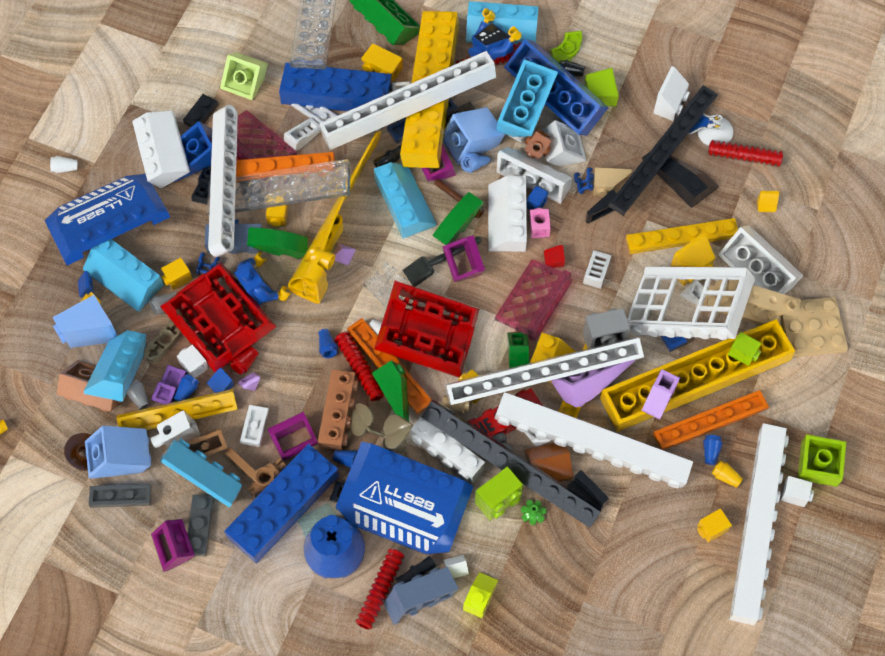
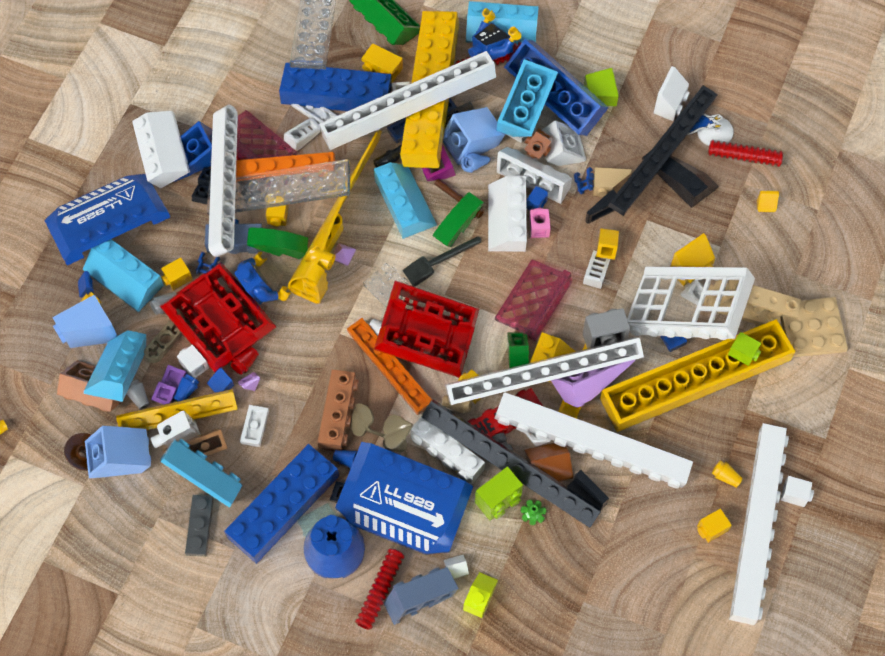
white cone [50,155,78,174] -> none
dark grey plate [89,484,152,508] -> none
magenta tile [151,519,195,572] -> none
black plate [183,94,219,127] -> none
yellowish green slope [220,52,268,100] -> none
medium nougat piece [224,448,286,498] -> none
magenta tile [268,412,318,461] -> none
blue cone [318,329,338,358] -> none
red piece [335,331,384,401] -> none
green slope [372,360,409,422] -> none
black pin [395,556,436,583] -> none
magenta tile [442,235,485,282] -> none
red slope [544,245,565,268] -> none
lime tile [550,31,582,63] -> none
black cone [559,59,585,76] -> none
yellow plate [626,218,738,254] -> none
lavender slope [642,369,680,419] -> none
orange plate [653,390,769,451] -> none
blue cone [703,435,723,465] -> none
white slope [718,225,804,294] -> none
lime brick [797,434,846,487] -> none
none -> yellow brick [596,228,619,260]

